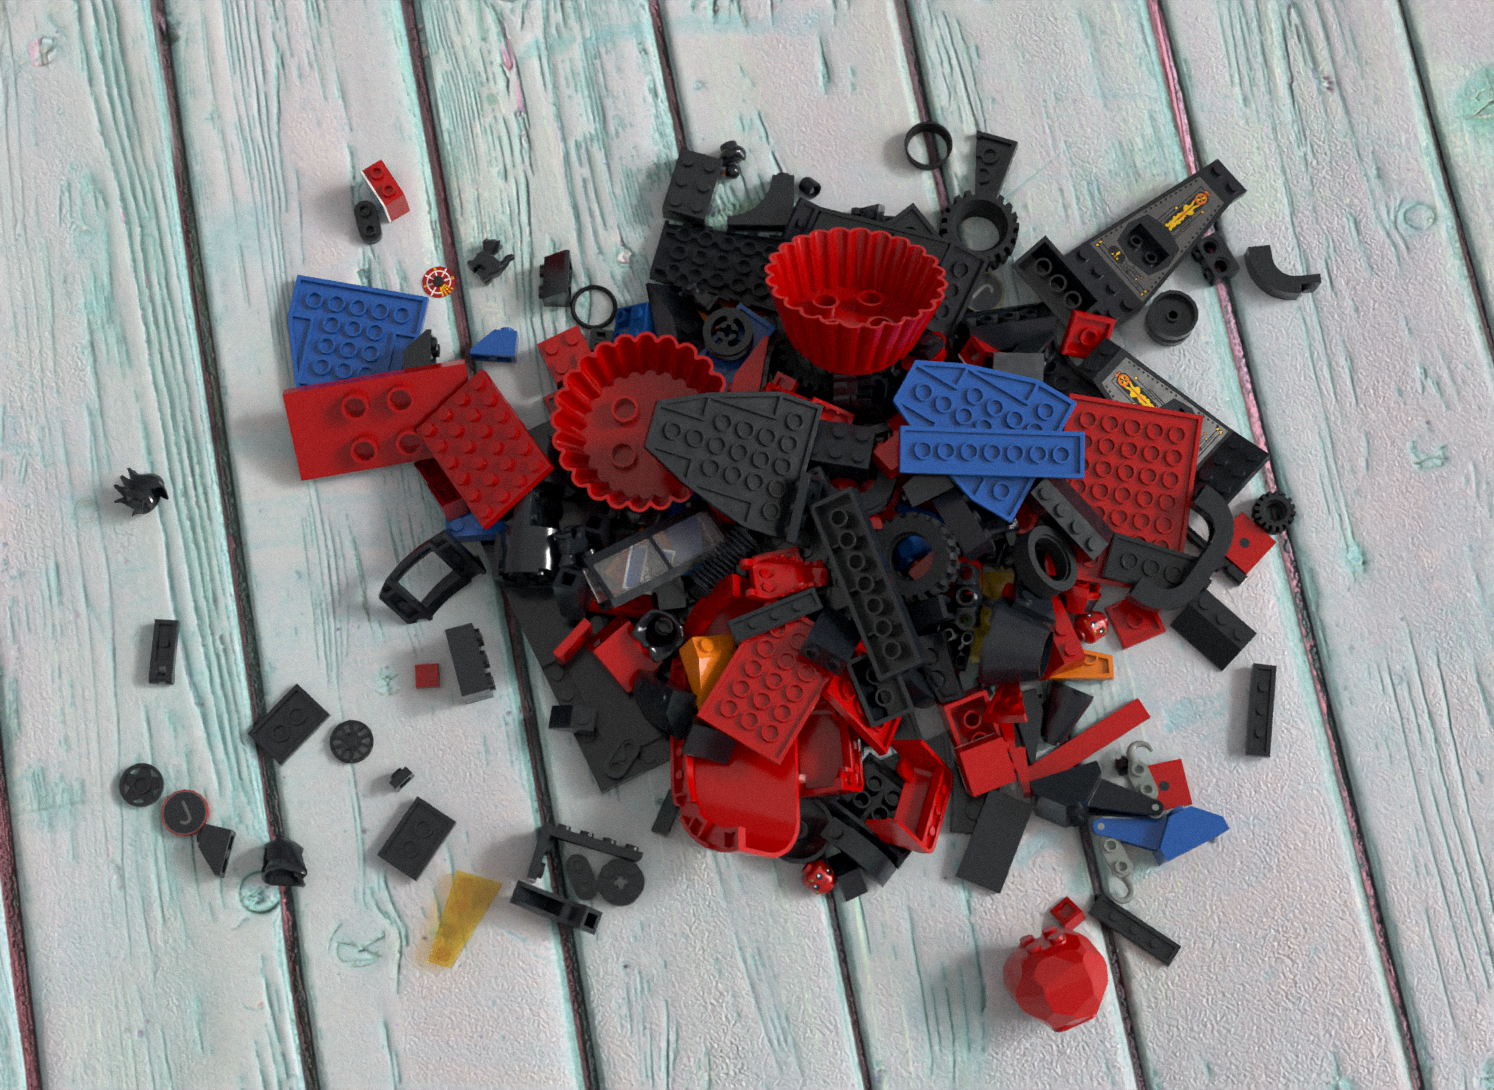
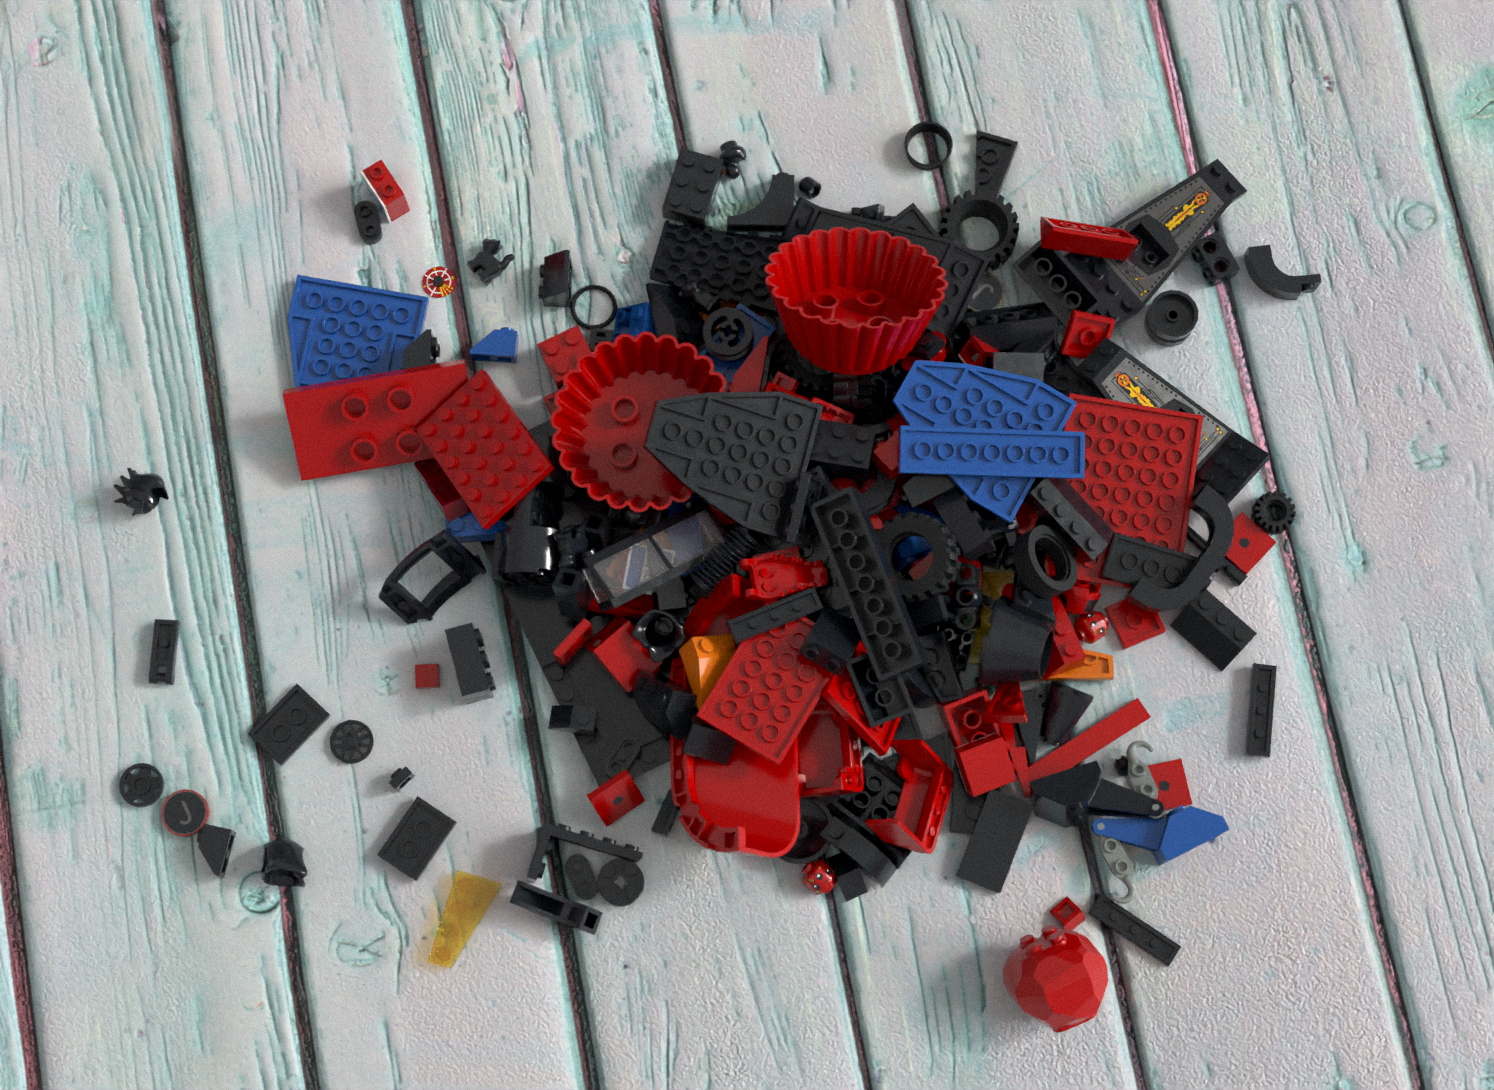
none -> red tile [586,769,645,827]
none -> red slope [1040,216,1139,261]

